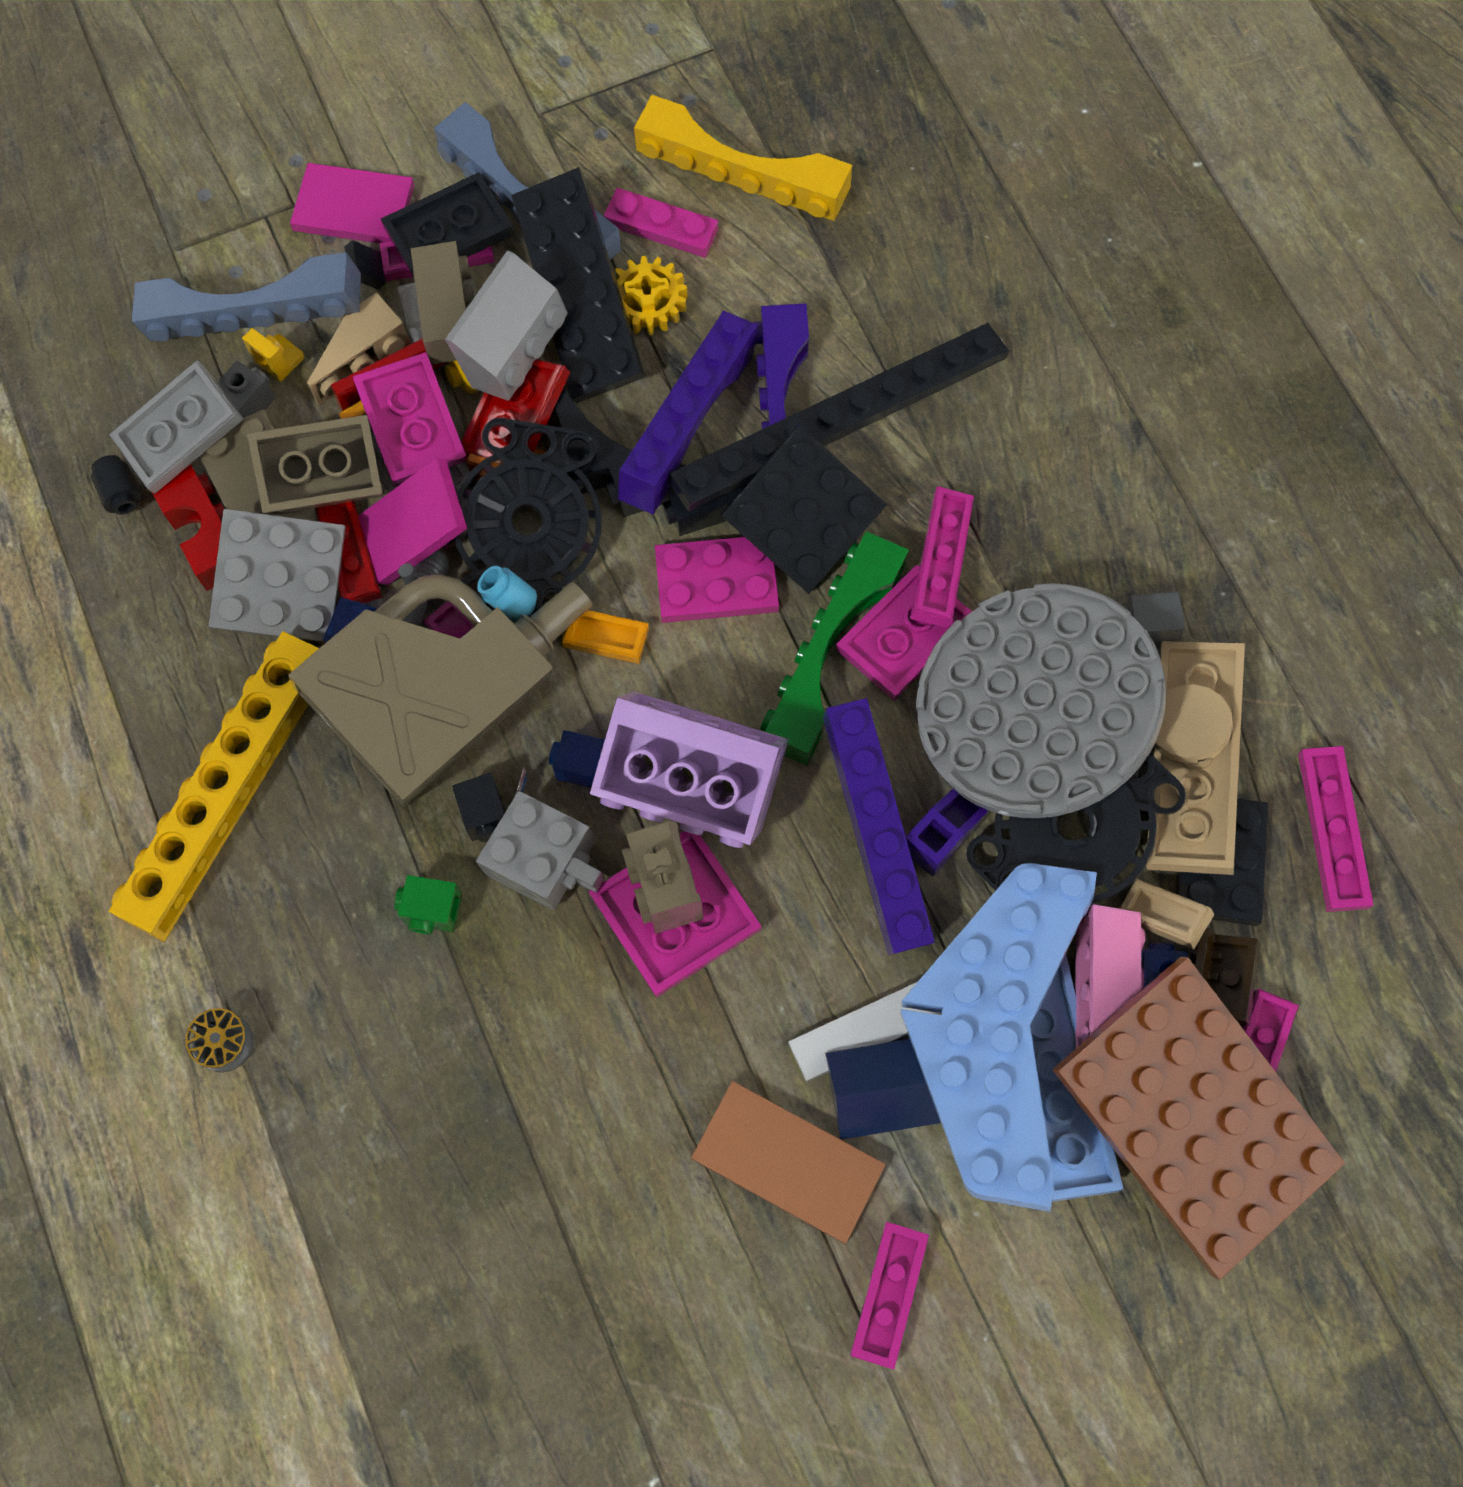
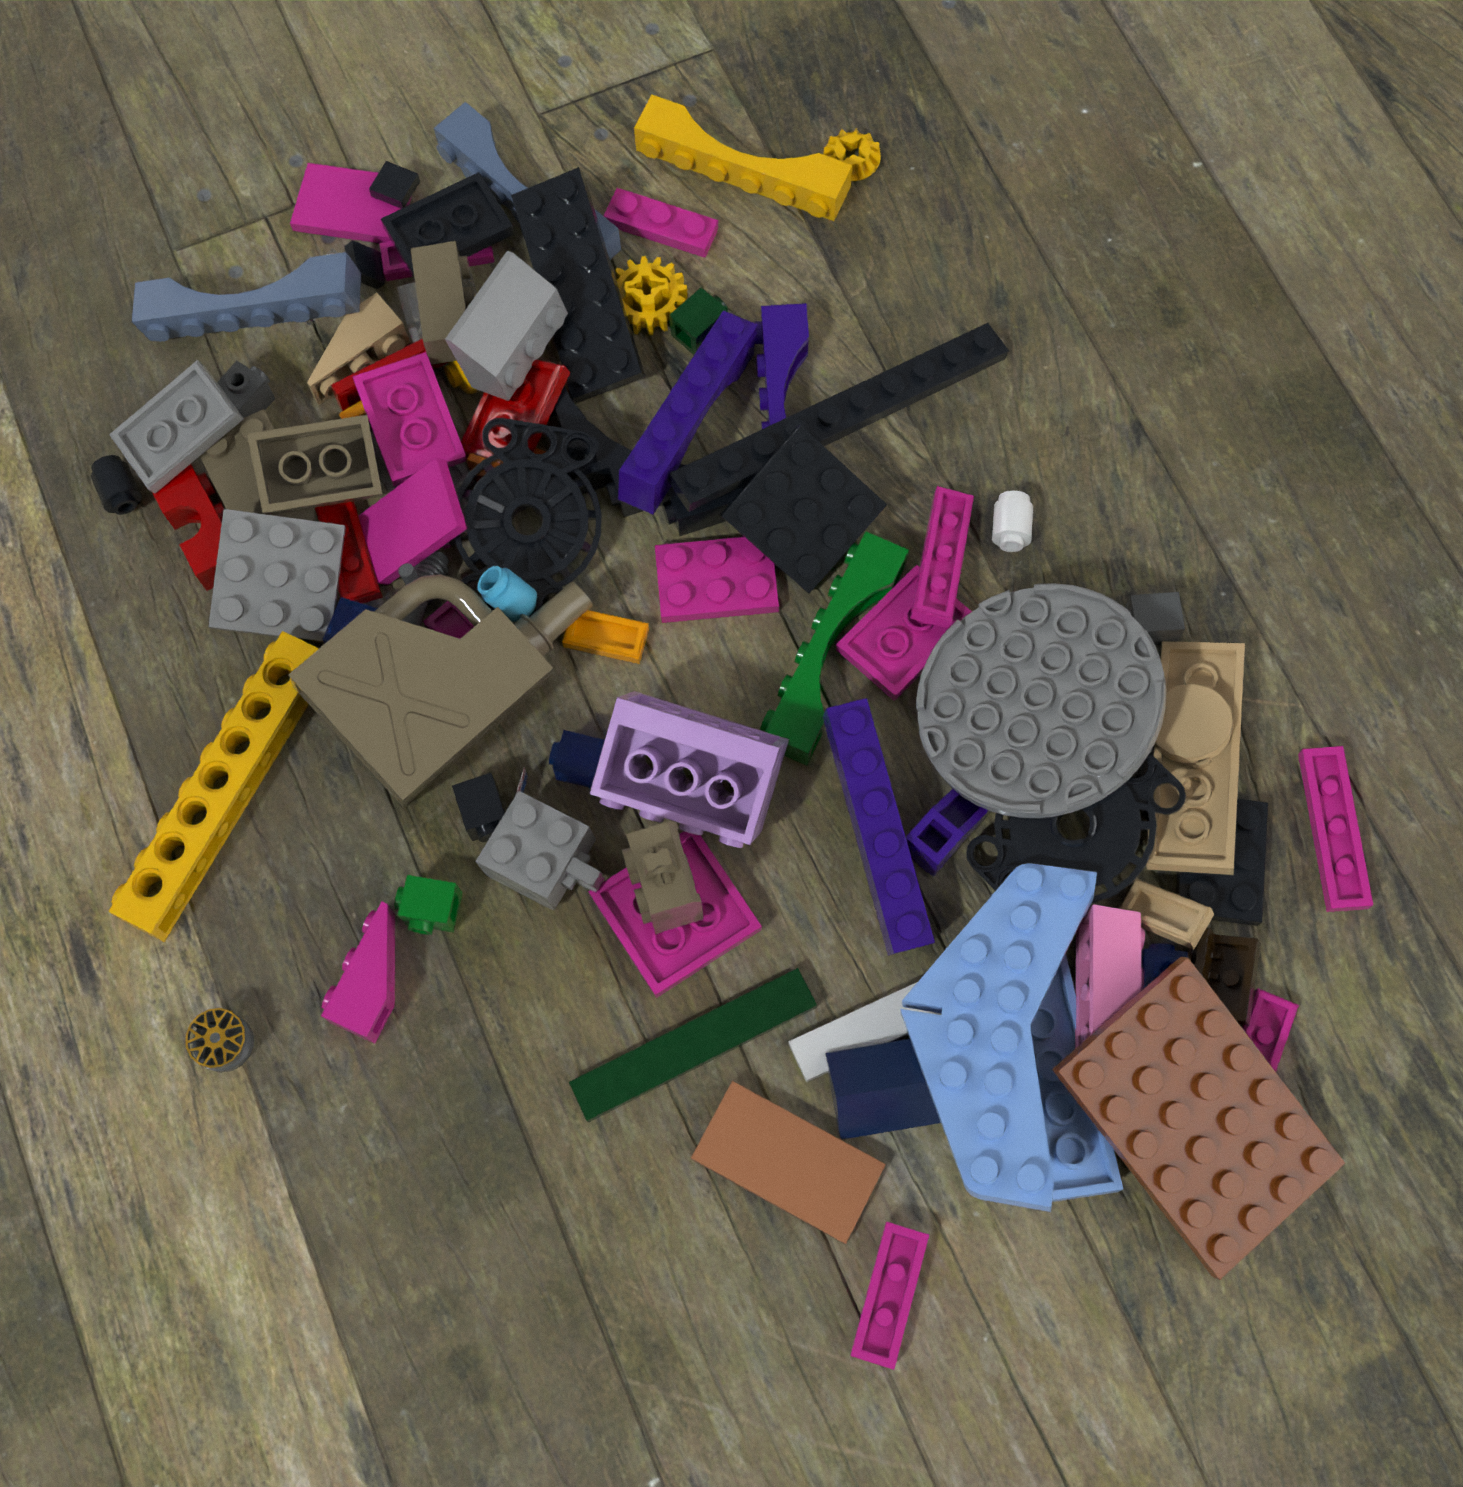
yellow bracket [242,328,305,382] -> none
none -> dark pink slope [321,901,395,1044]
none -> black tile [369,161,420,209]
none -> dark green tile [569,968,817,1123]
none -> dark green brick [669,287,728,355]
none -> yellow gear [823,127,881,181]
none -> white brick [992,491,1033,552]

